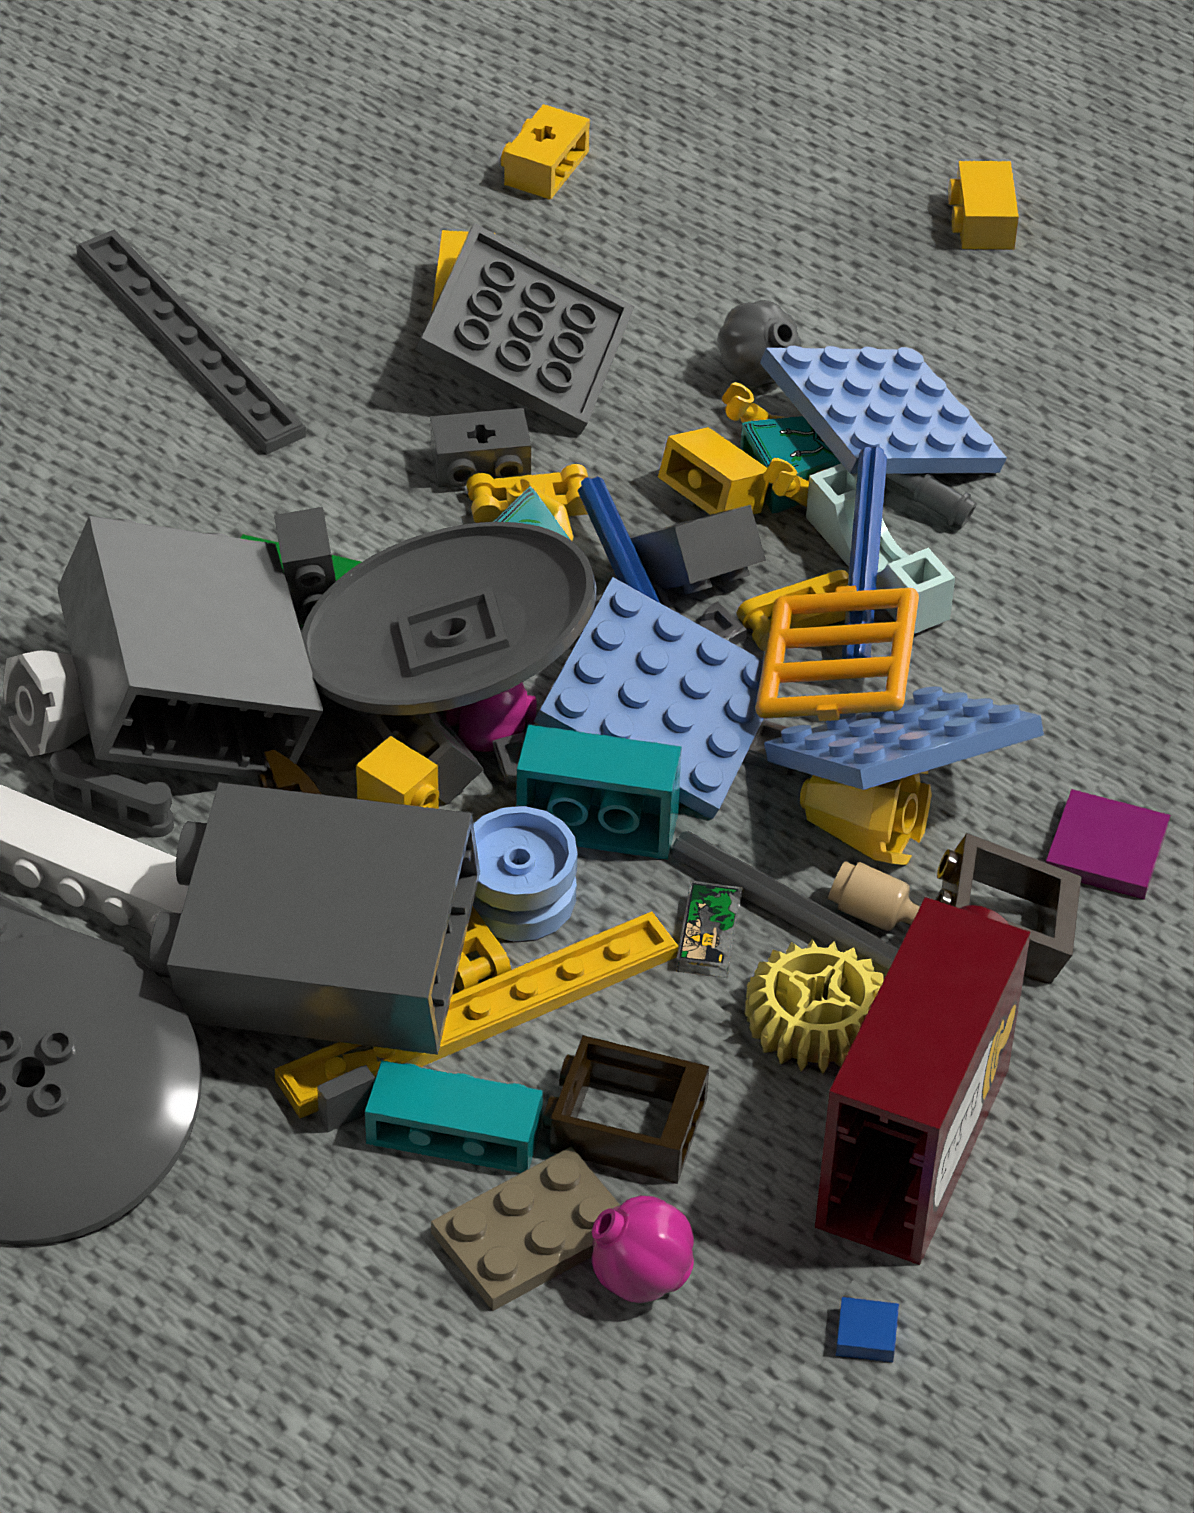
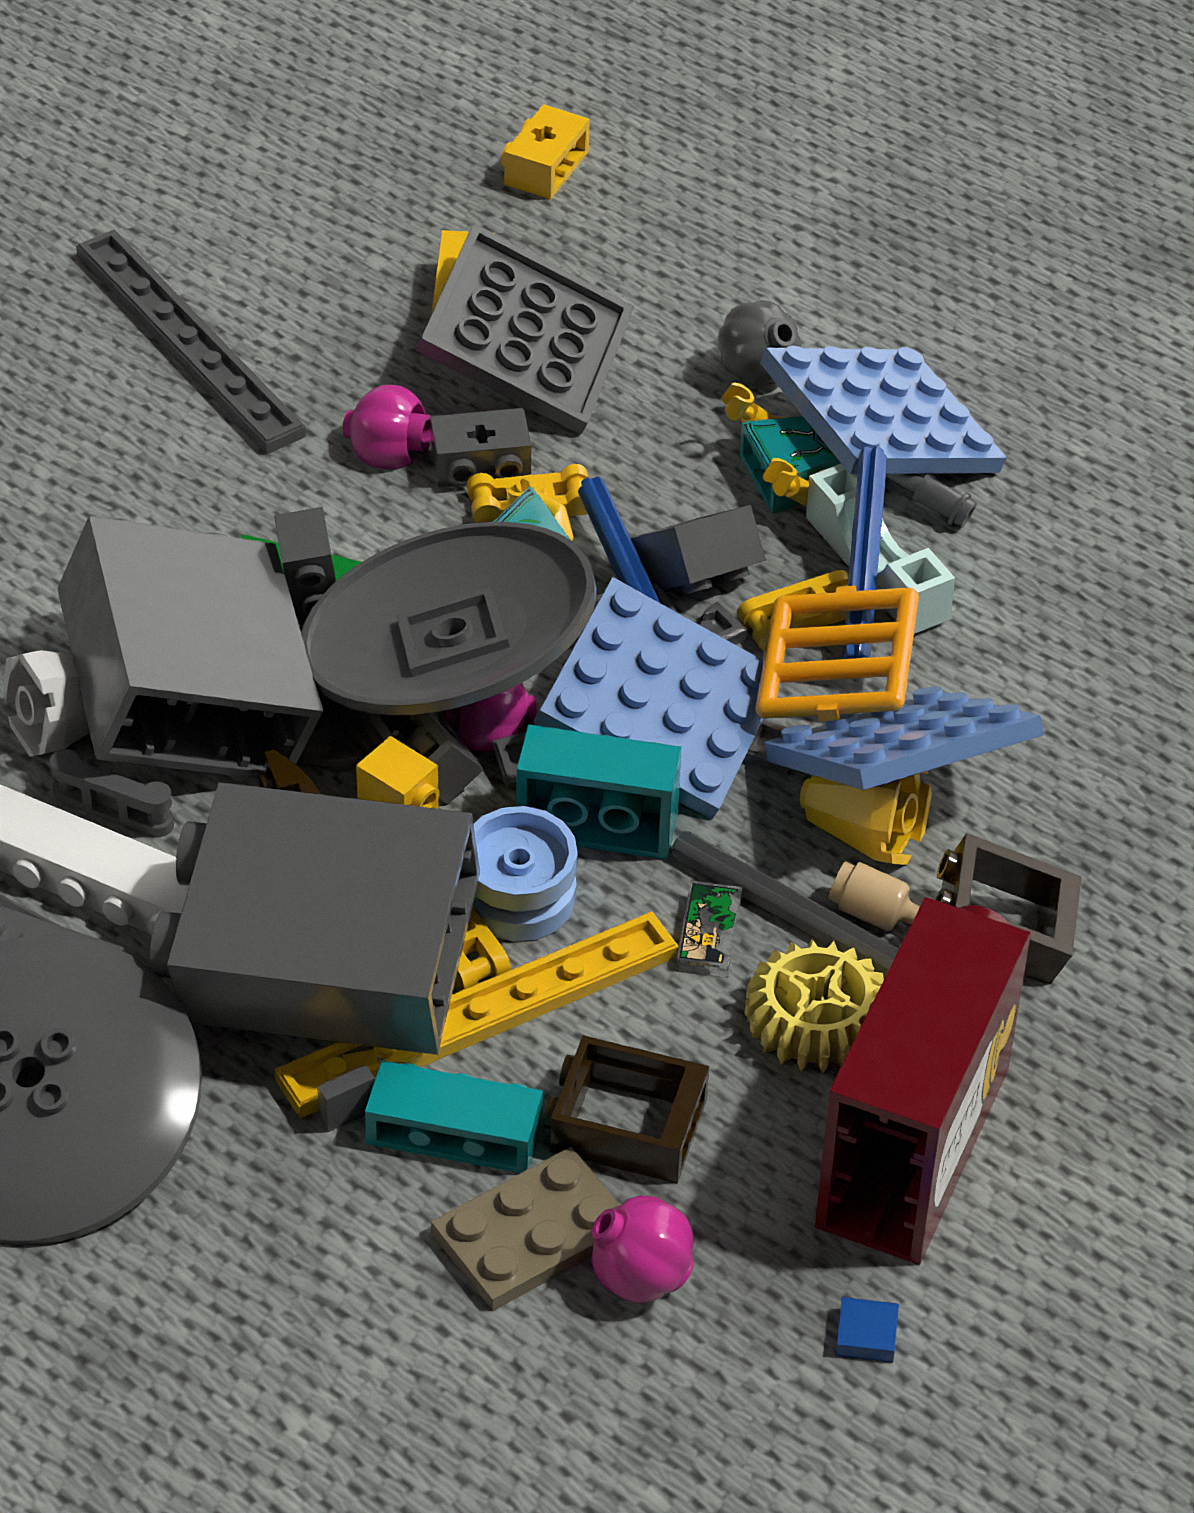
yellow brick [658,427,769,515] -> none
yellow brick [948,161,1019,250] -> none
magenta tile [1046,789,1171,900] -> none
none -> dark pink plant [343,384,431,469]

